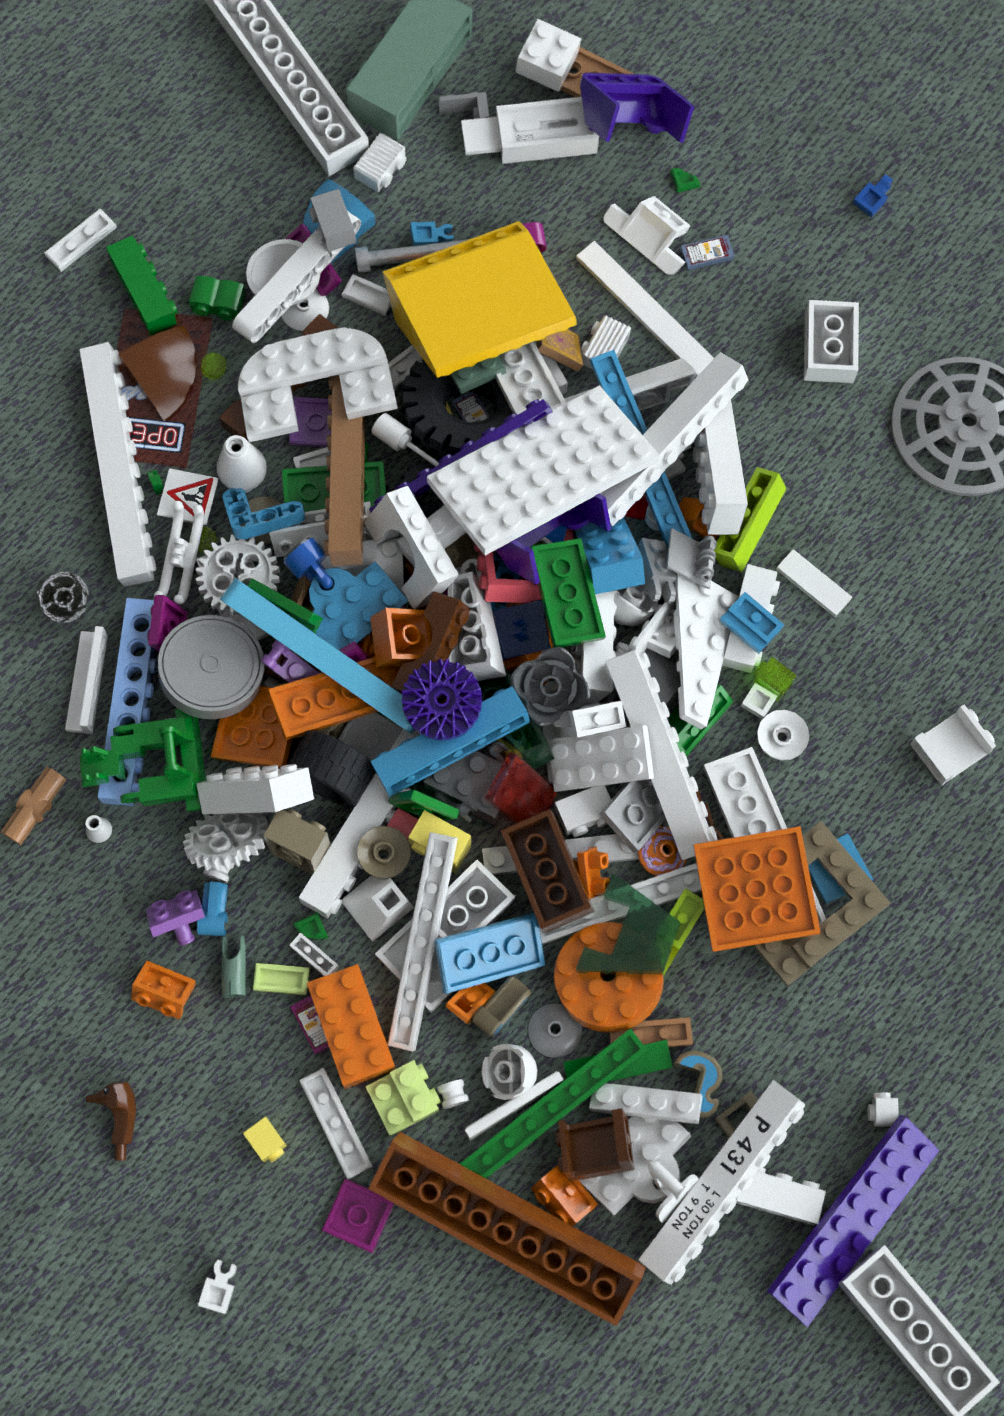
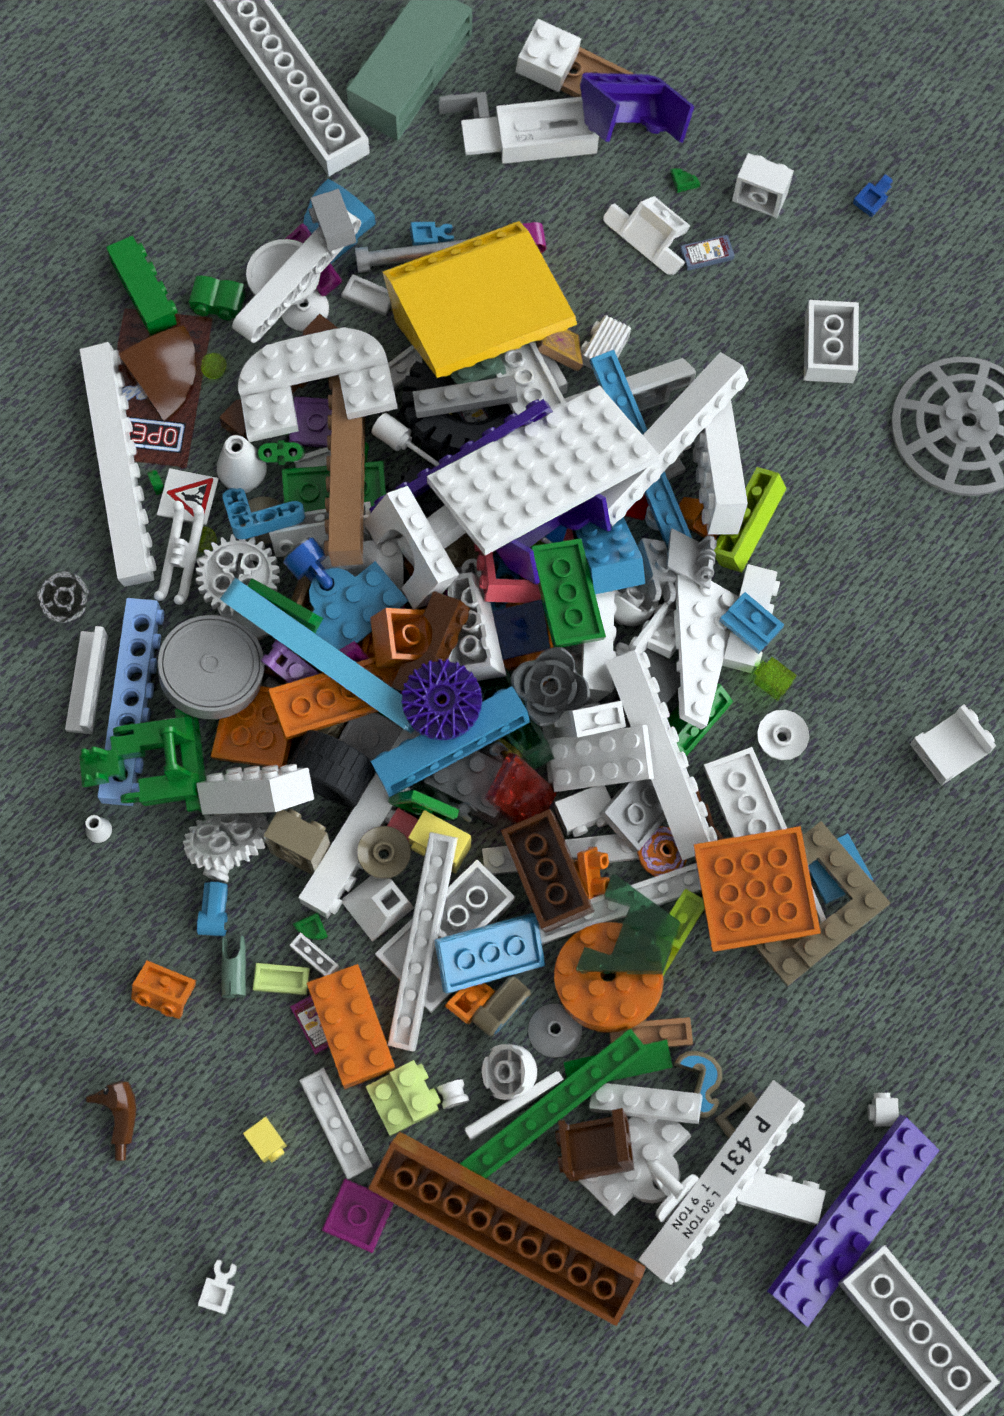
medium nougat piece [1,766,66,845] -> none
white tile [44,209,117,272] -> none
medium lavender plate [146,889,205,945] -> none
magenta plate [147,595,188,652] -> none
white brick [353,133,406,192] -> none
orange bracket [531,1165,599,1226] -> none
white tile [576,241,714,378] -> none
white plate [741,683,777,720] -> none
white tile [776,549,852,617] -> none
none -> green piece [258,440,305,465]
none -> light grey plate [413,375,518,418]
none -> white brick [732,153,794,218]

